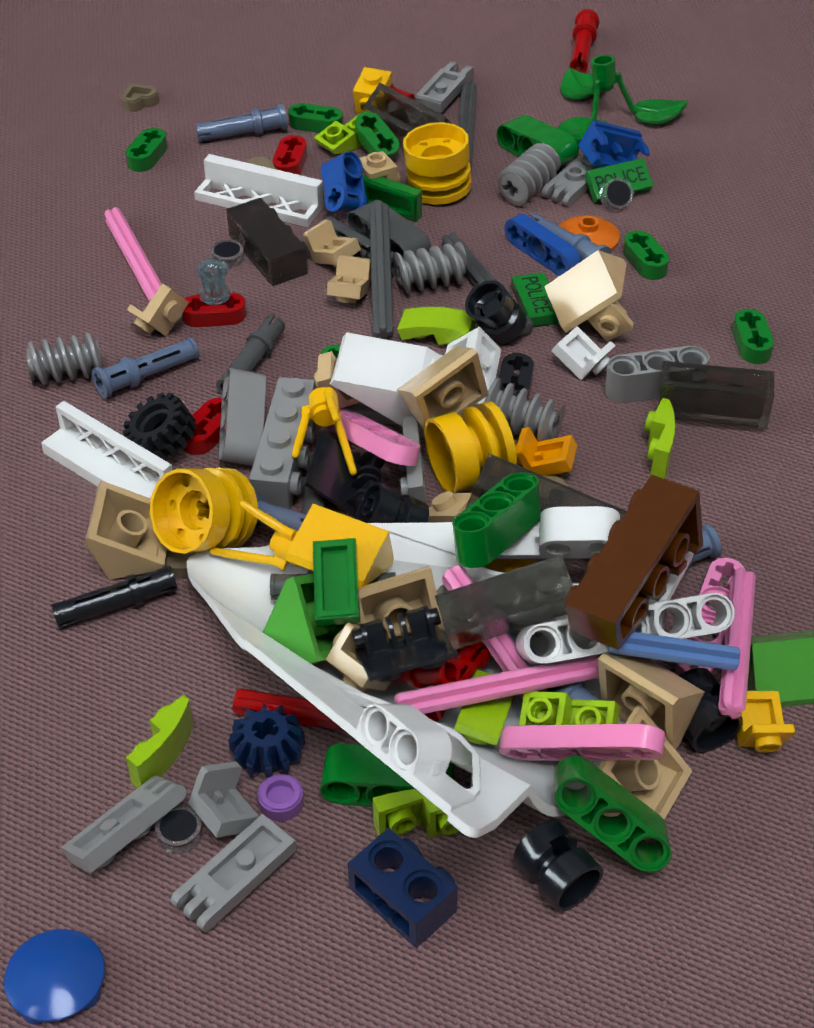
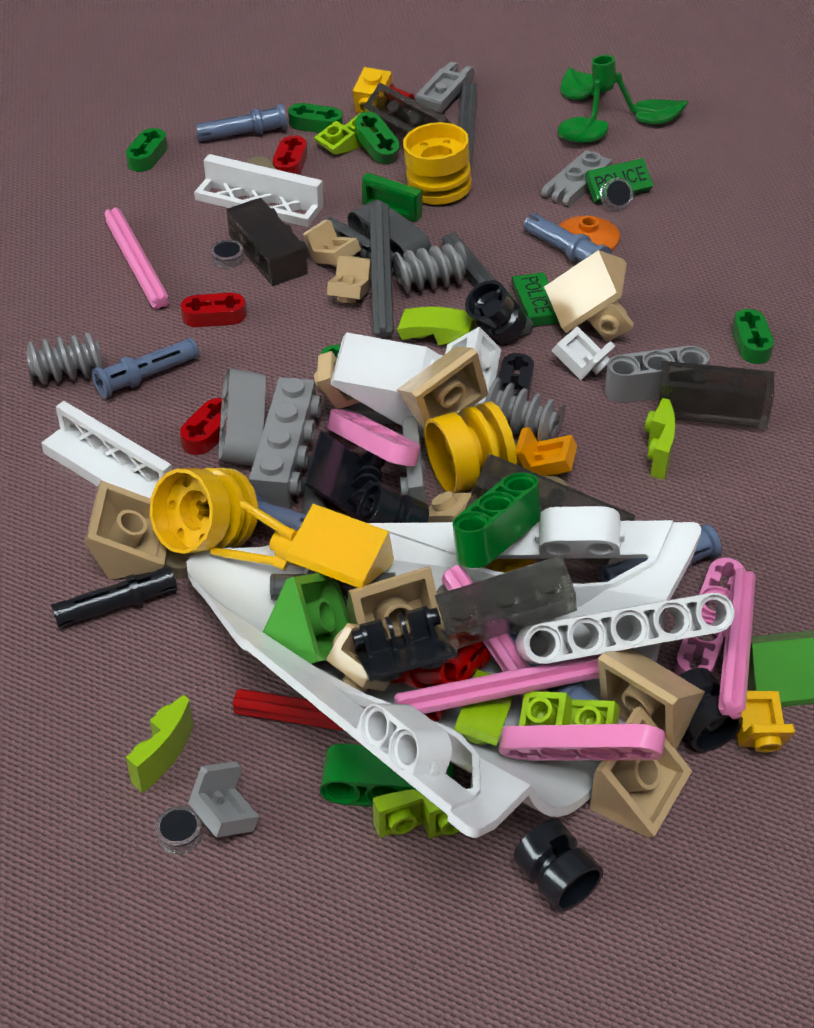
blue dish [4,929,105,1025] -> none
light grey hinge [61,775,186,874] -> none
dark tan tile [121,83,159,111] -> none
black tyre [123,393,196,461] -> none
tan bracket [127,283,189,336] -> none
light grey hinge [170,814,297,932] -> none
clear light blue bush [197,259,230,305] -> none
dark grey pin [216,314,285,394] -> none
dark blue gear [228,703,305,779] -> none
medium lavender tile [257,774,304,821] -> none
yellow plant [292,387,357,475] -> none
green tile [313,538,361,626] -> none
blue piece [321,151,367,214] -> none
dark blue brick [348,828,457,949] -> none
tan bracket [359,151,400,183] -> none
green beam [496,114,579,166] -> none
light grey piece [498,143,561,206] -> none
blue beam [504,214,581,276] -> none
green beam [554,756,671,872] -> none
reddish brown wedge [564,475,703,650] -> none
red pin [570,9,600,73] -> none
blue hinge [578,120,650,167] -> none
medium blue axle [608,632,740,671] -> none
green beam [623,230,669,280] -> none

